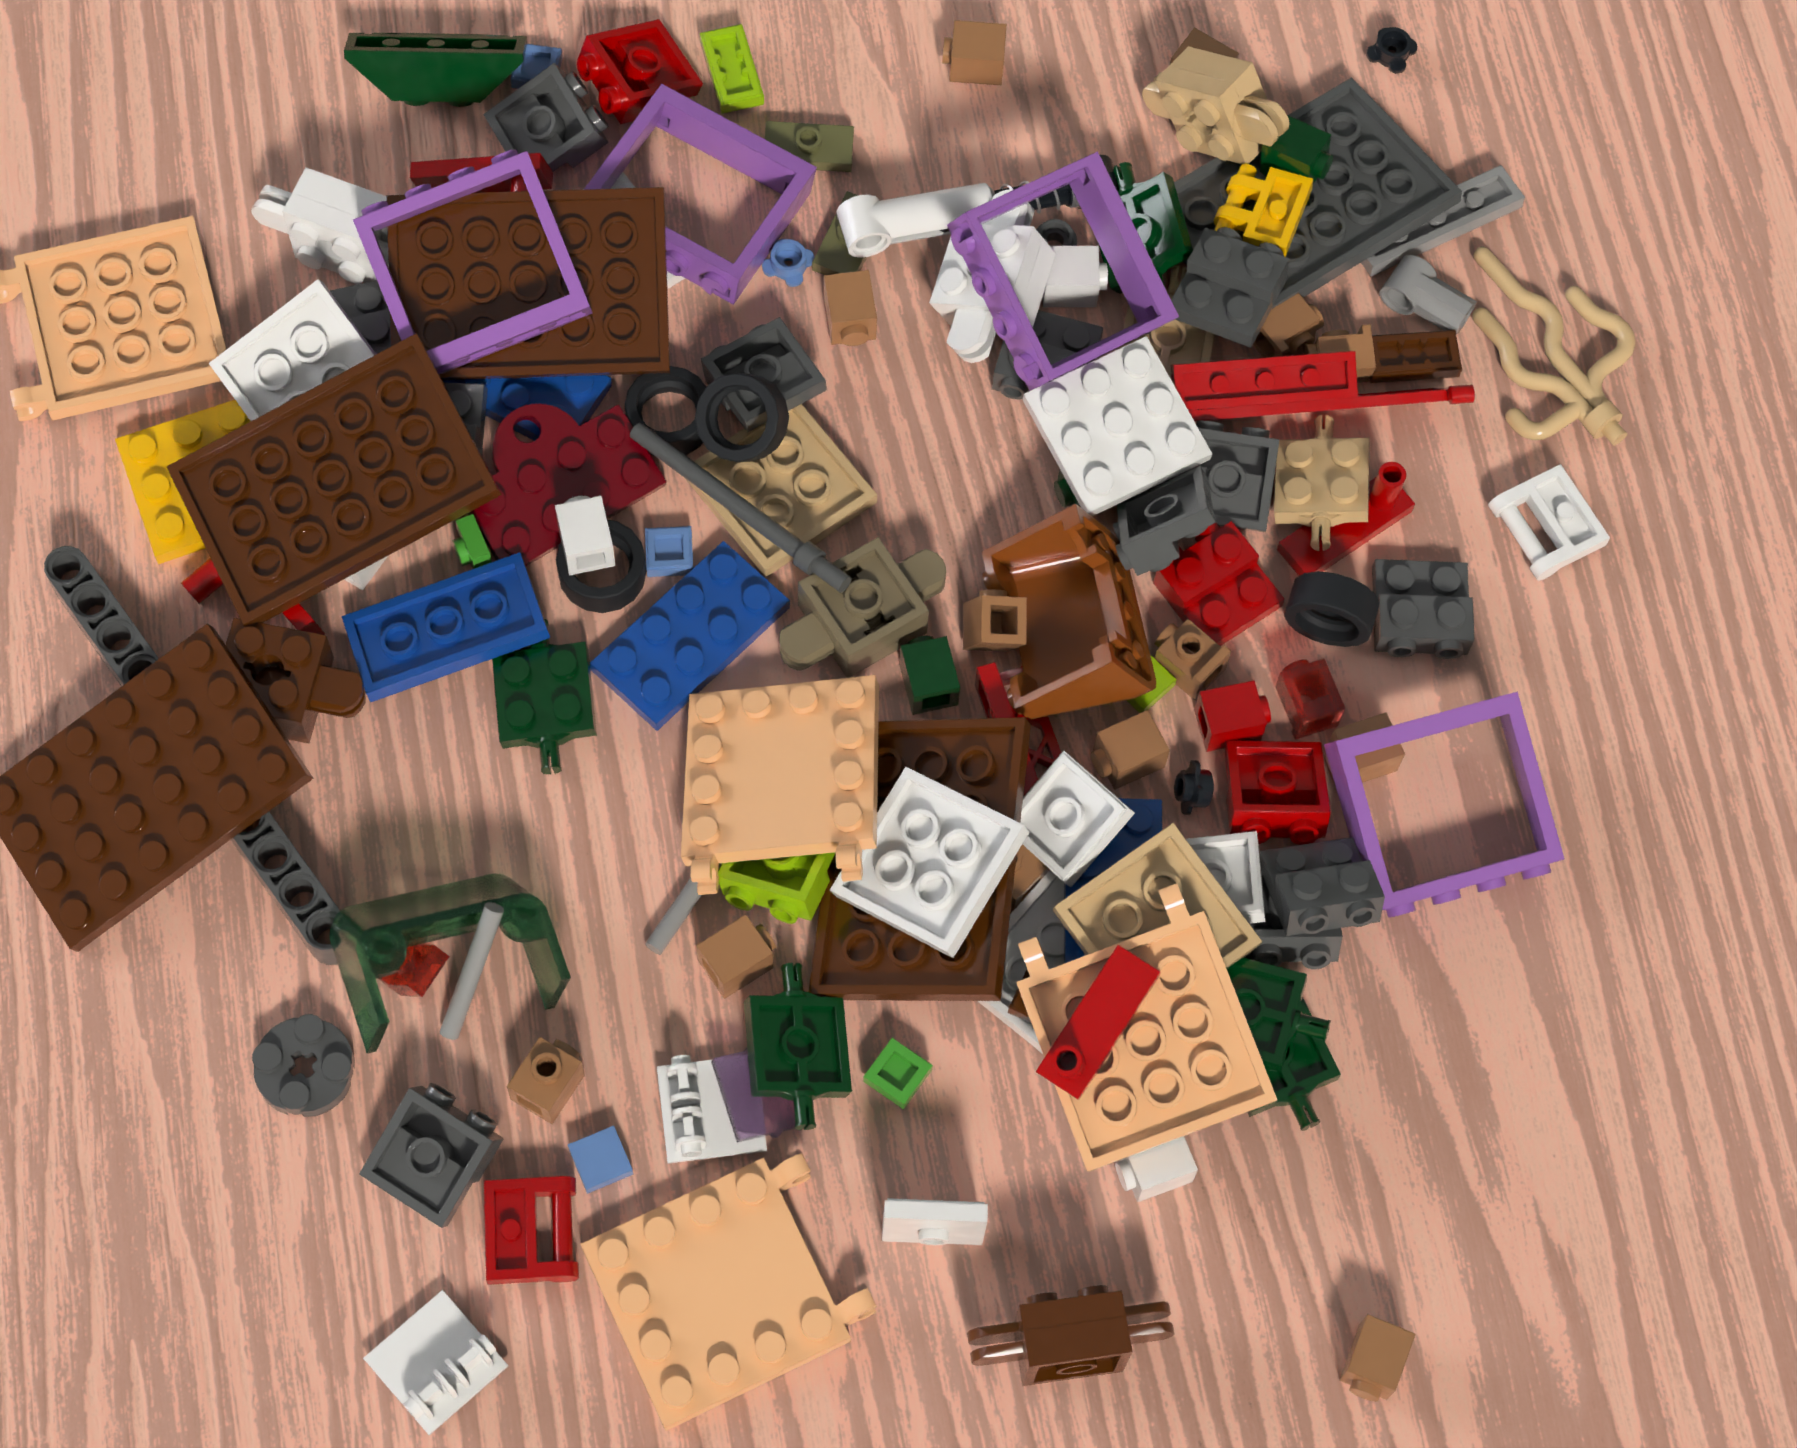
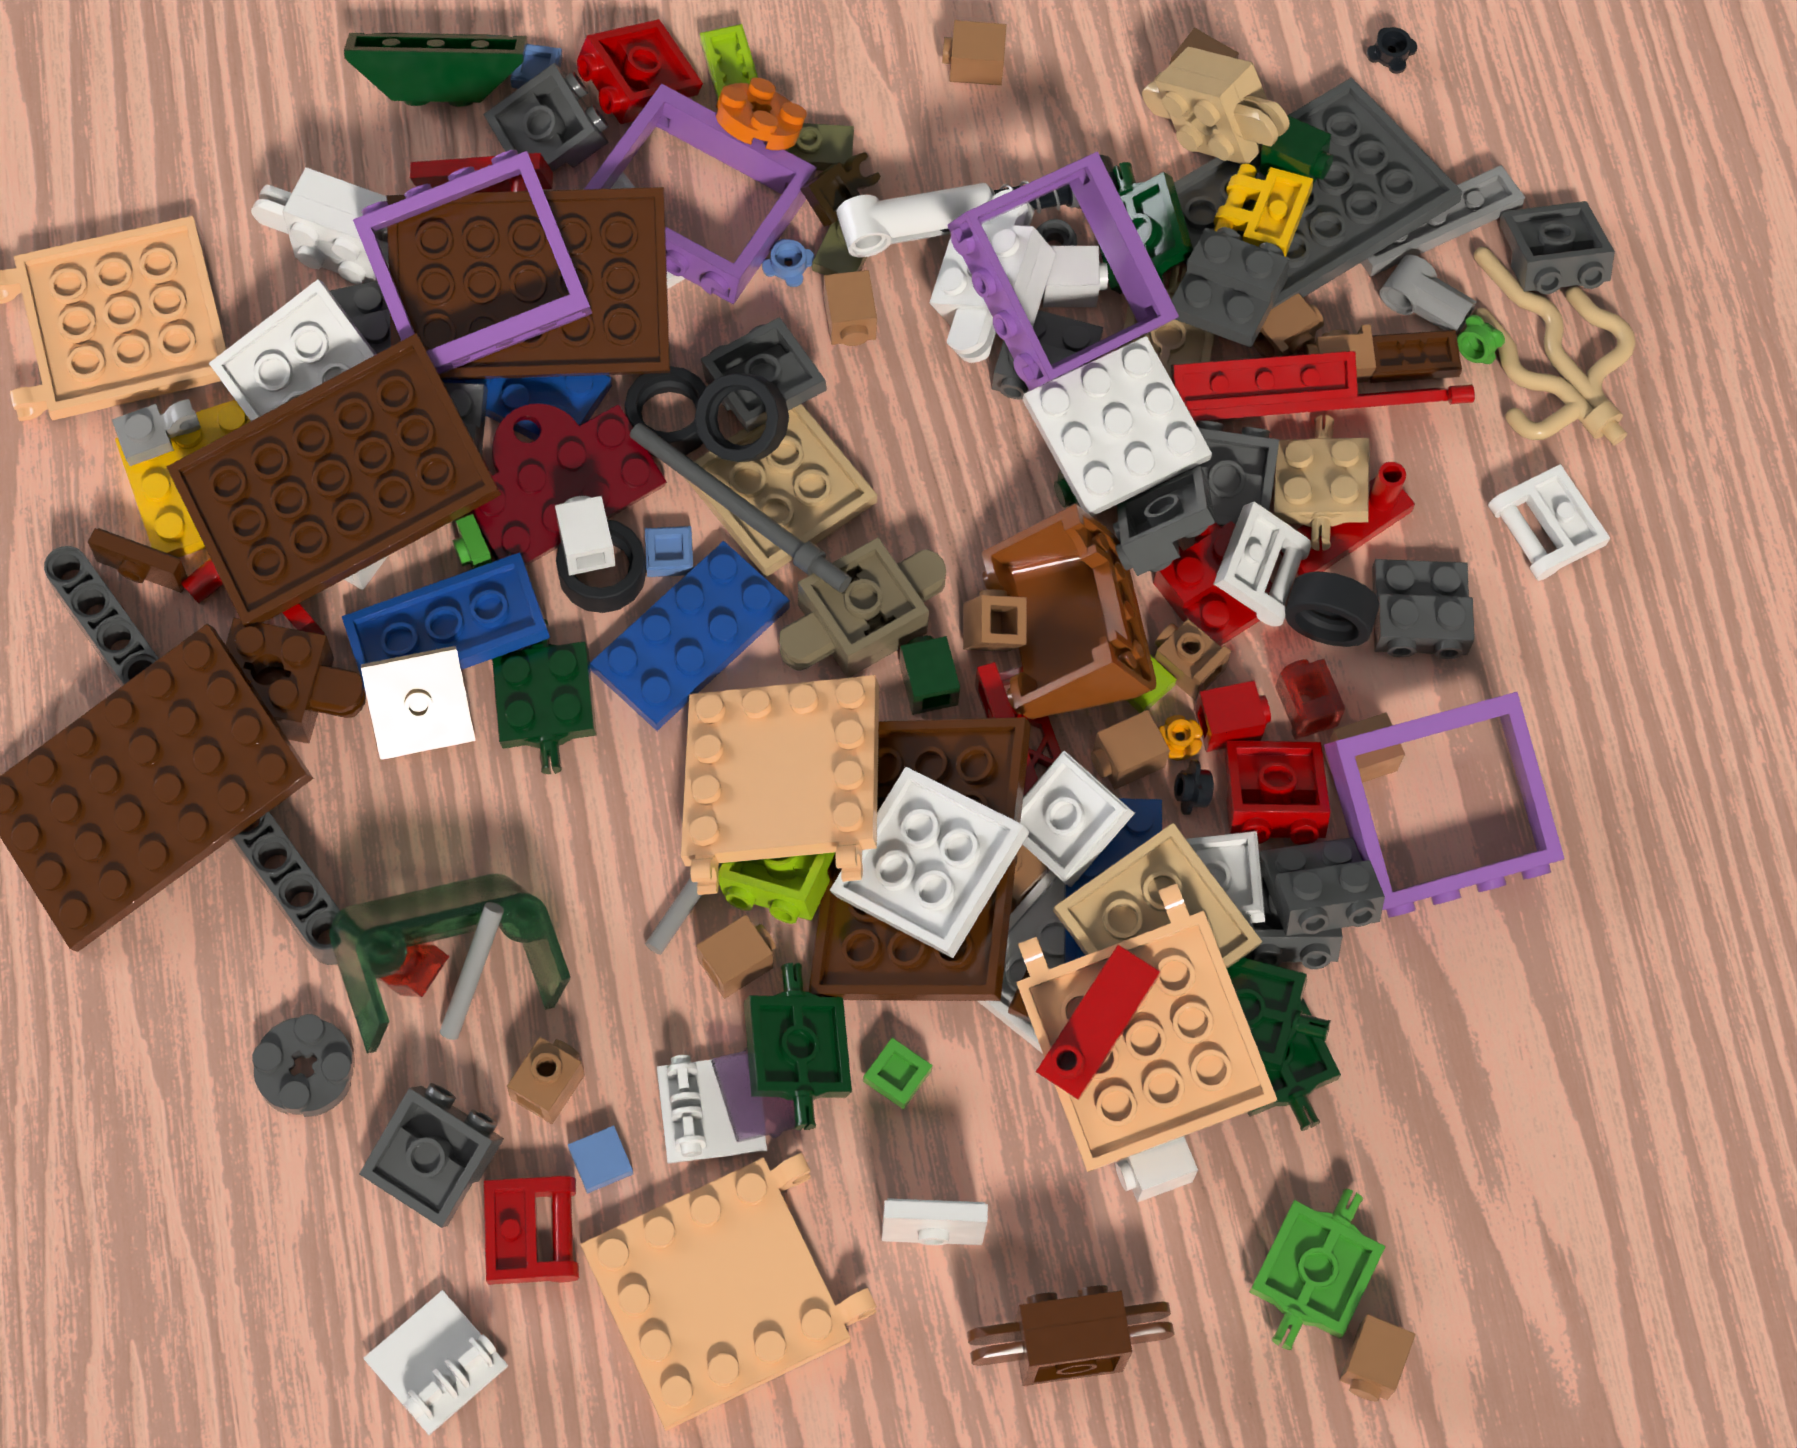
none -> reddish brown plate [88,528,188,593]
none -> light grey plate [112,399,201,466]
none -> plate [361,646,475,759]
none -> orange plate [715,78,807,150]
none -> dark brown plate [800,152,881,227]
none -> light orange plate [1158,715,1203,761]
none -> white plate [1213,502,1311,626]
none -> bright green plate [1249,1189,1386,1350]
none -> bright green plate [1457,315,1505,364]
none -> dark grey plate [1499,201,1615,294]

